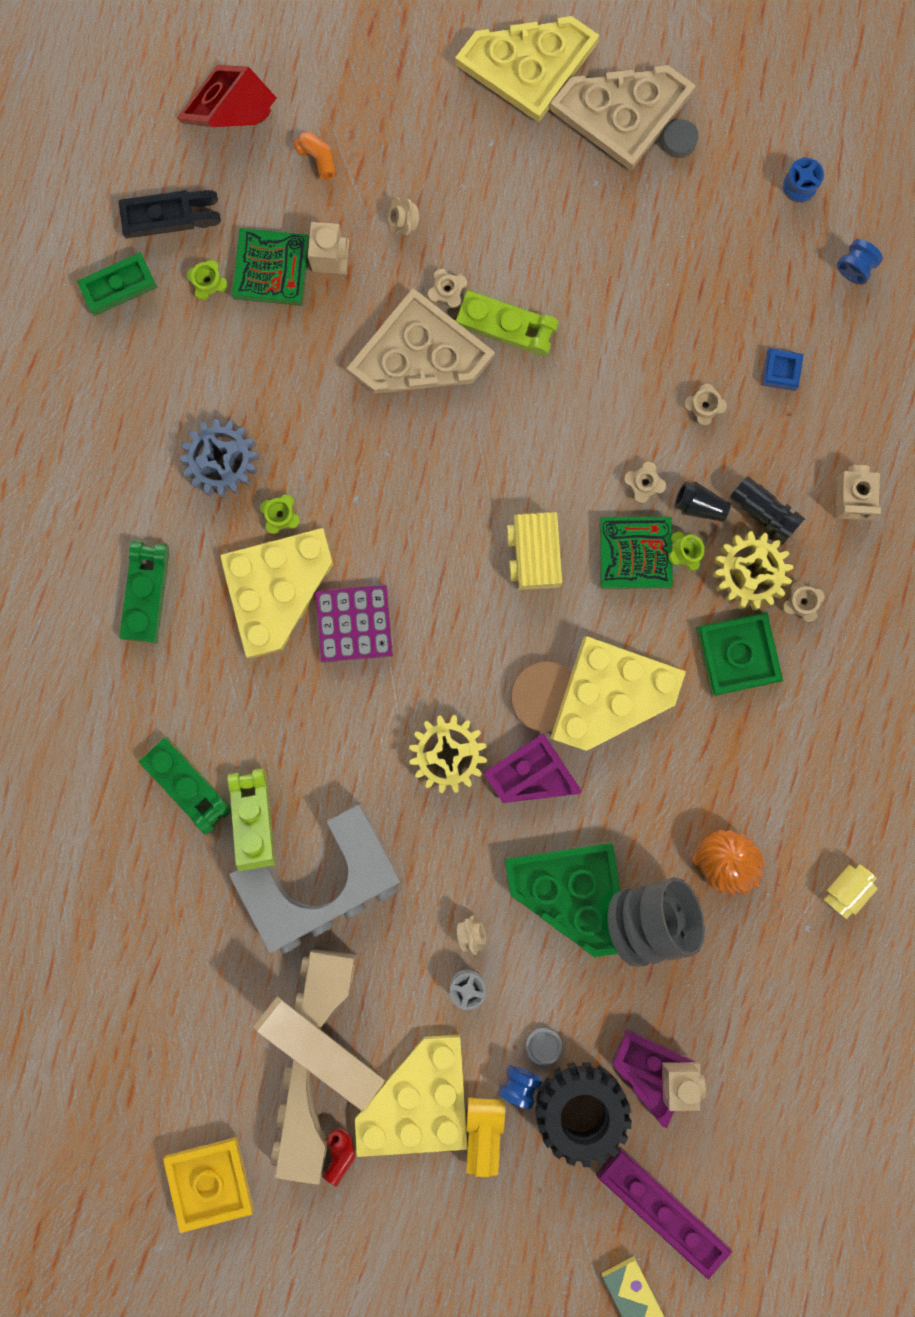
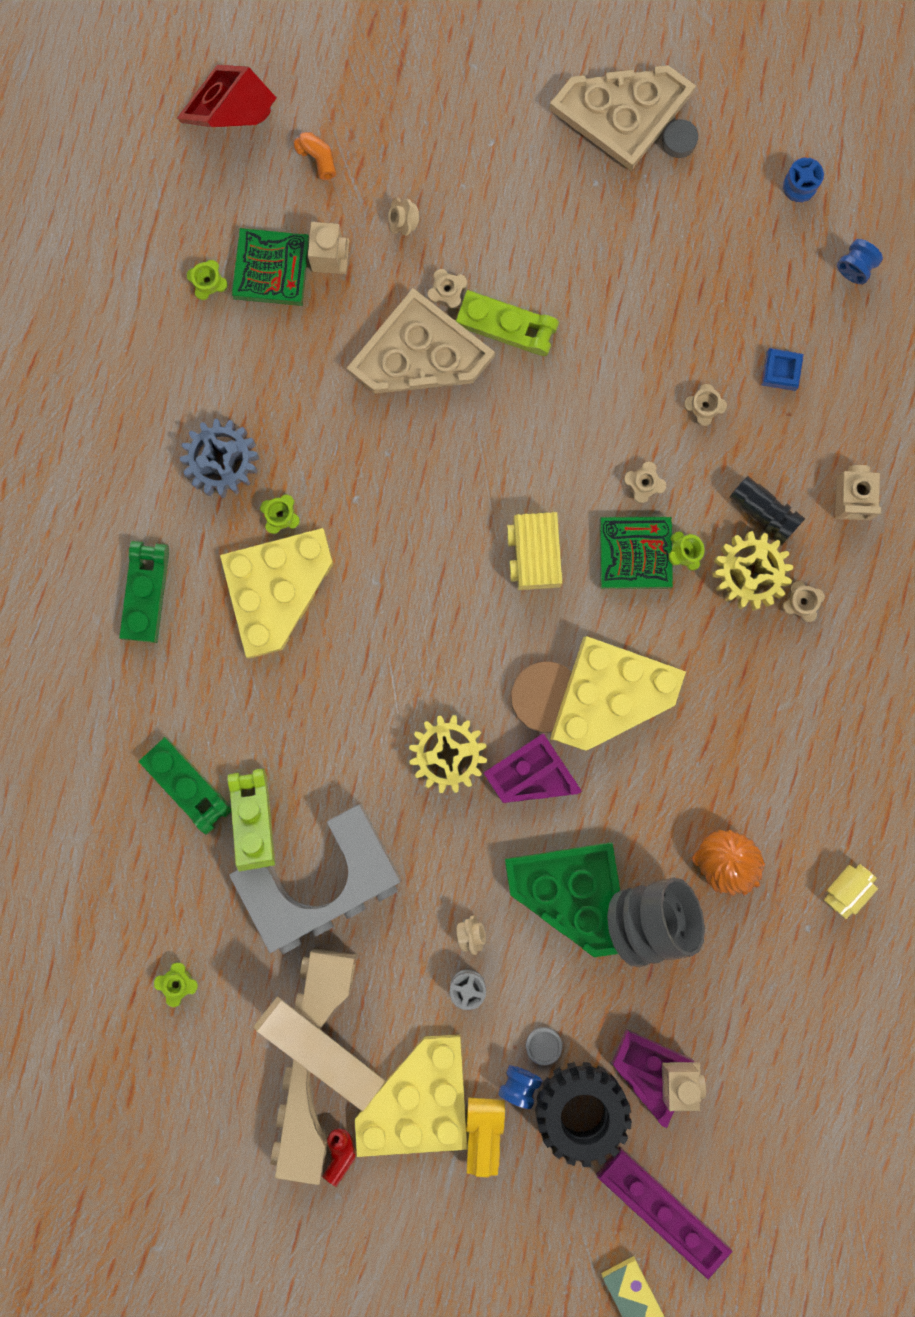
green plate [77,252,158,316] -> none
black hinge [118,190,221,239] -> none
yellow plate [163,1137,254,1233] -> none
tile [315,585,393,663] -> none
light yellow plate [455,16,600,123] -> none
black cone [675,481,731,522] -> none
green tile [696,612,783,697] -> none
none -> lime plate [154,962,198,1007]

